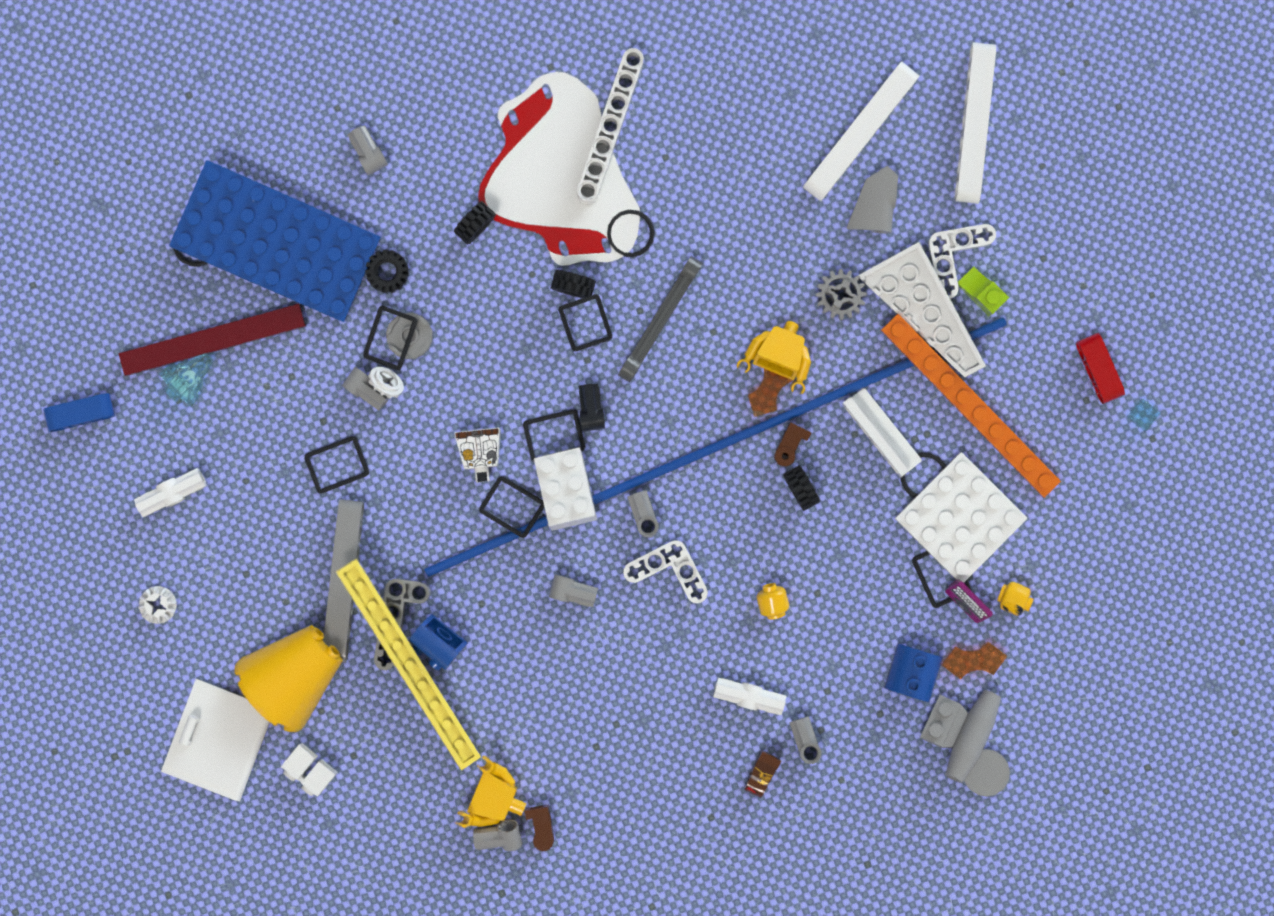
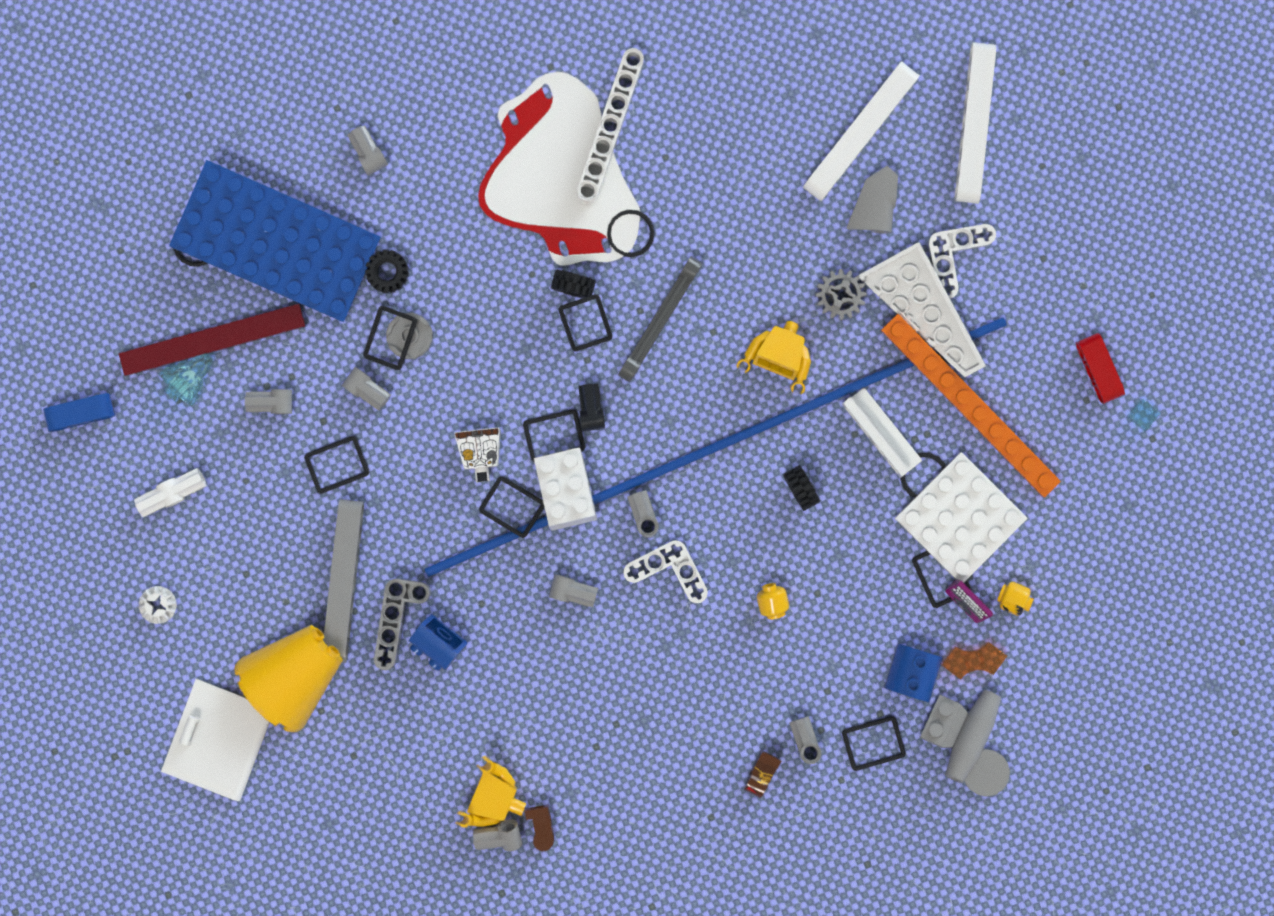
white piece [281,743,338,797] -> none
light yellow plate [335,559,481,770] -> none
white gear [368,366,404,399] -> none
black tyre [454,201,496,245] -> none
white piece [713,677,787,715] -> none
clear orange tile [748,369,792,417] -> none
reddish brown leg [774,422,811,467] -> none
lime arch [958,267,1009,317] -> none
none -> light grey piece [245,389,292,414]
none -> black piece [842,716,906,771]

